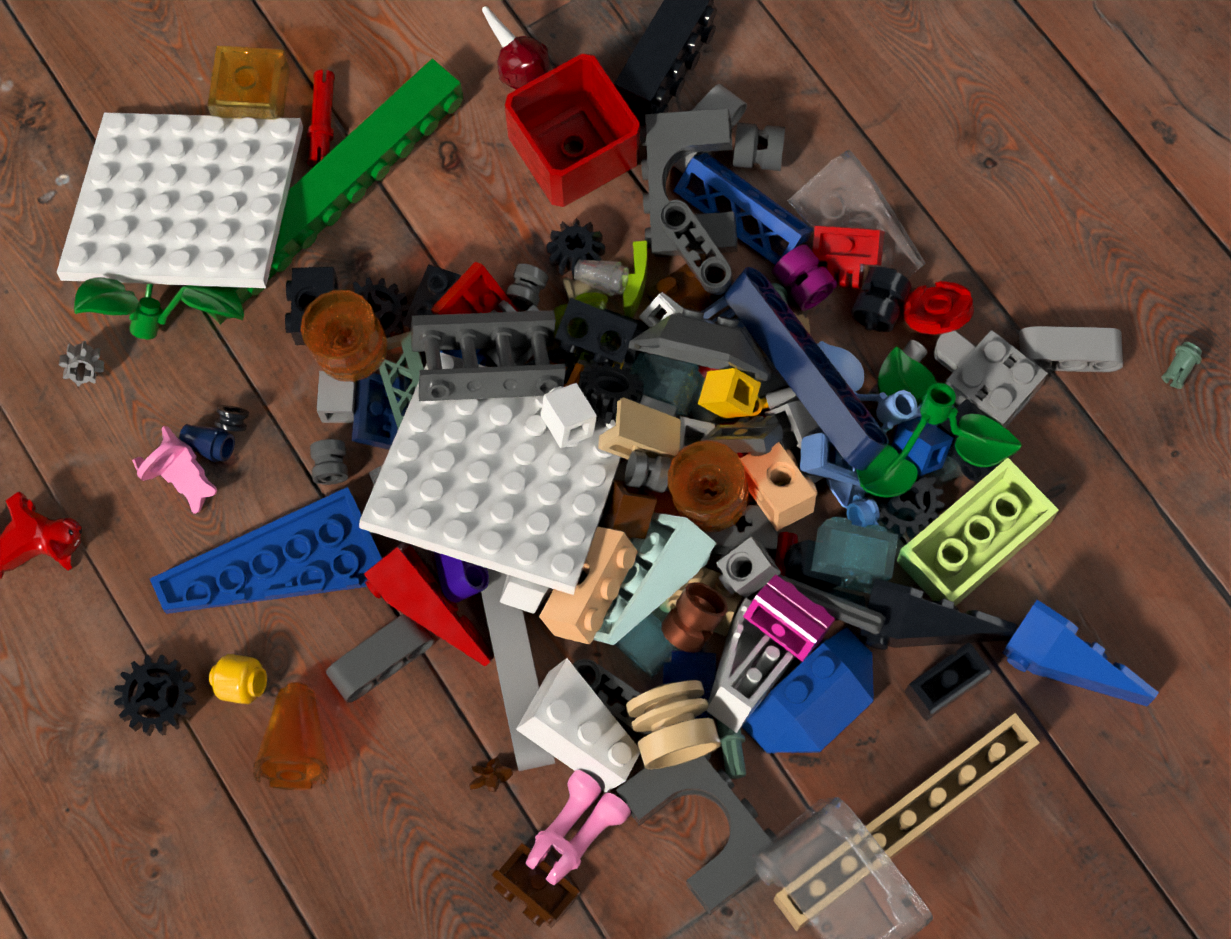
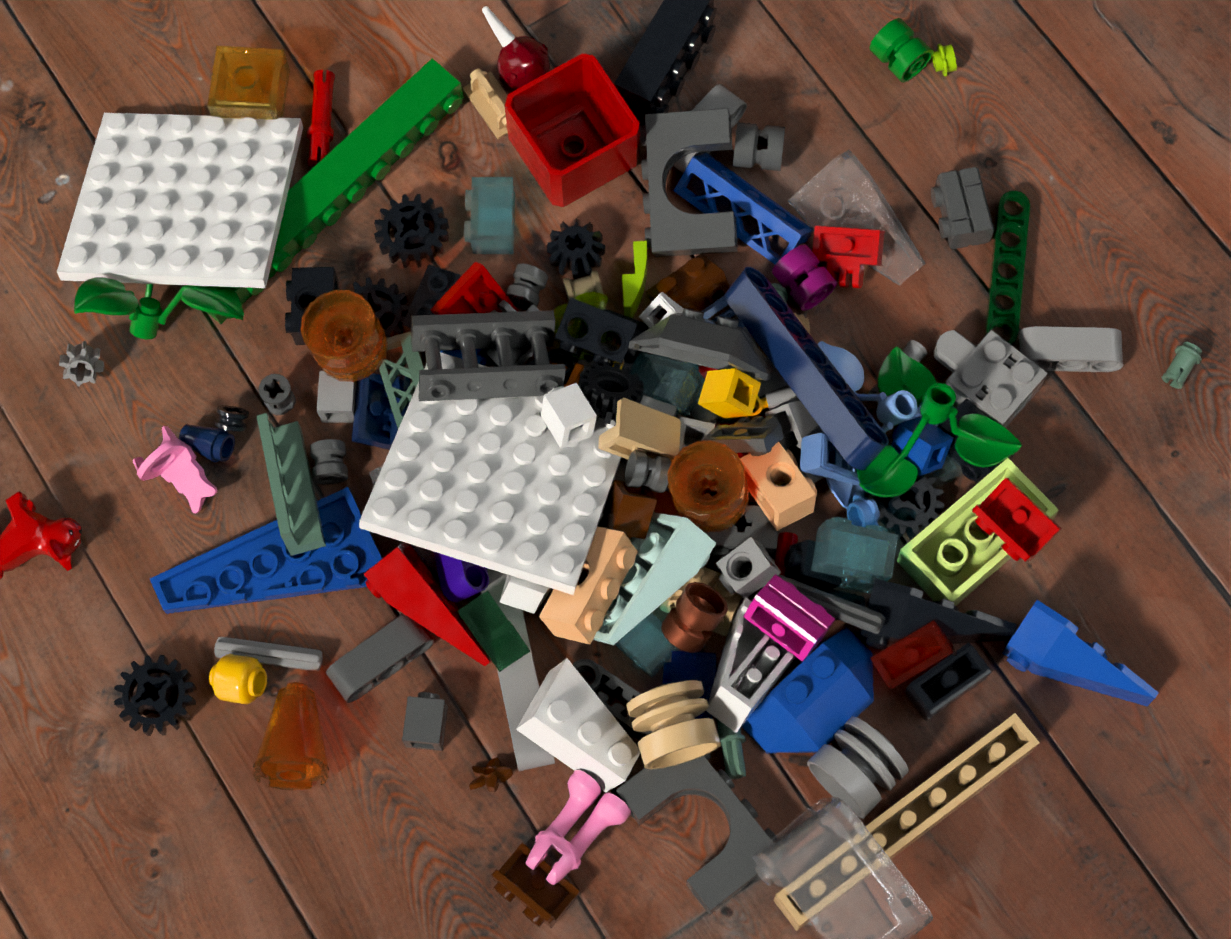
clear cone [574,259,629,296] -> none
dark grey beam [659,200,733,295] -> none
black wheel [851,266,912,332] -> none
red tile [903,281,974,335] -> none
none -> light grey axle [214,637,323,671]
none -> sand green fence [257,413,326,556]
none -> dark grey bush [259,374,296,416]
none -> black gear [374,194,449,268]
none -> dark grey brick [402,692,448,751]
none -> clear green slope [457,591,530,672]
none -> tan hinge [462,68,508,139]
none -> clear light blue brick [464,177,515,254]
none -> light grey wheel [807,716,909,819]
none -> green wheel [869,18,933,83]
none -> clear red slope [870,620,955,690]
none -> dark grey brick [931,167,994,249]
none -> lime plate [932,44,957,77]
none -> red bracket [972,478,1062,562]
none -> dark green beam [985,191,1030,346]

